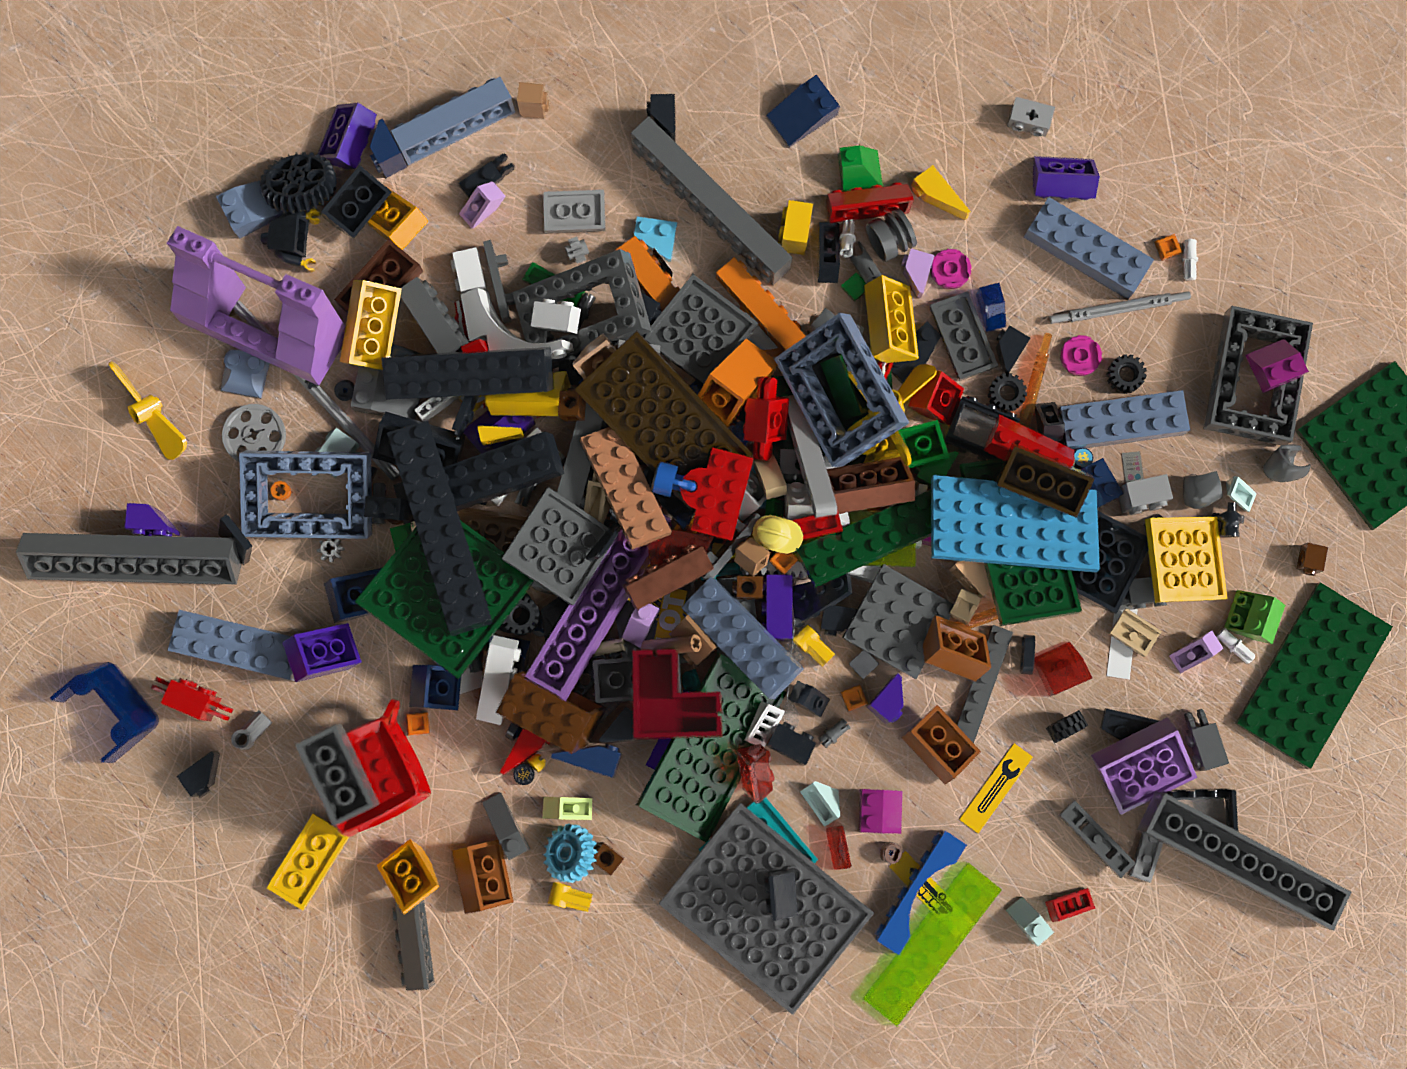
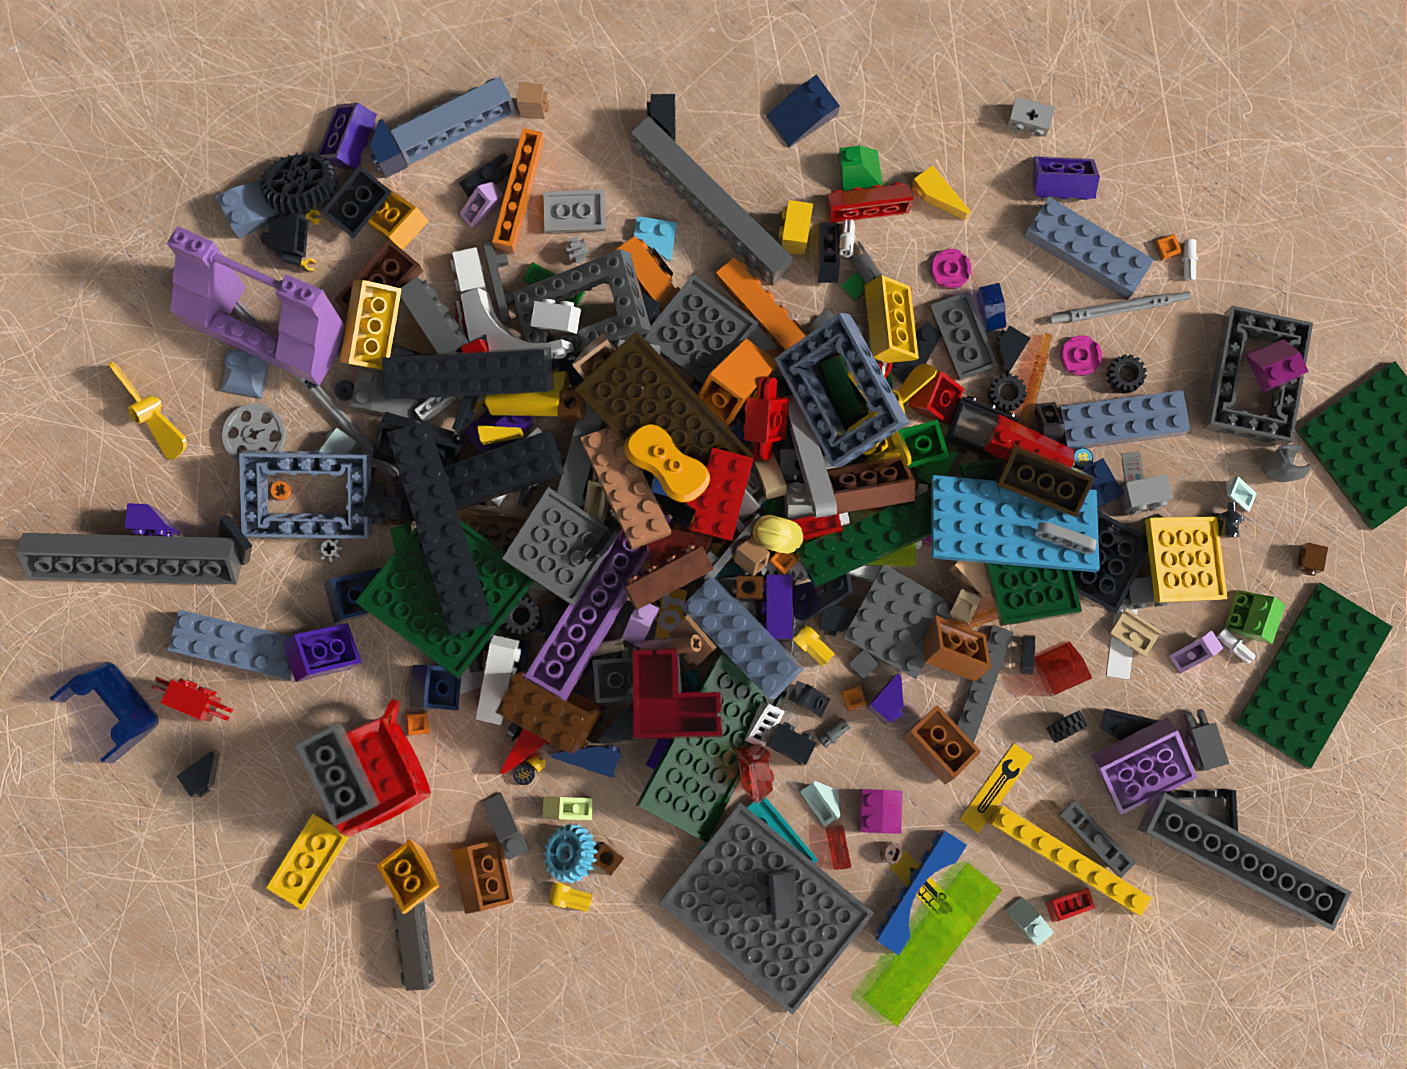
light grey piece [231,710,272,750] -> none
dark grey pin [576,292,596,331] -> none
dark grey wheel [865,208,917,262] -> none
lavender slope [901,249,934,299] -> none
light grey tile [1129,833,1163,883] -> none
dark grey piece [1183,471,1223,509] -> none
none -> orange brick [492,128,544,254]
none -> light orange plate [624,424,710,502]
none -> yellow brick [988,806,1152,916]
none -> light grey beam [1035,522,1097,554]

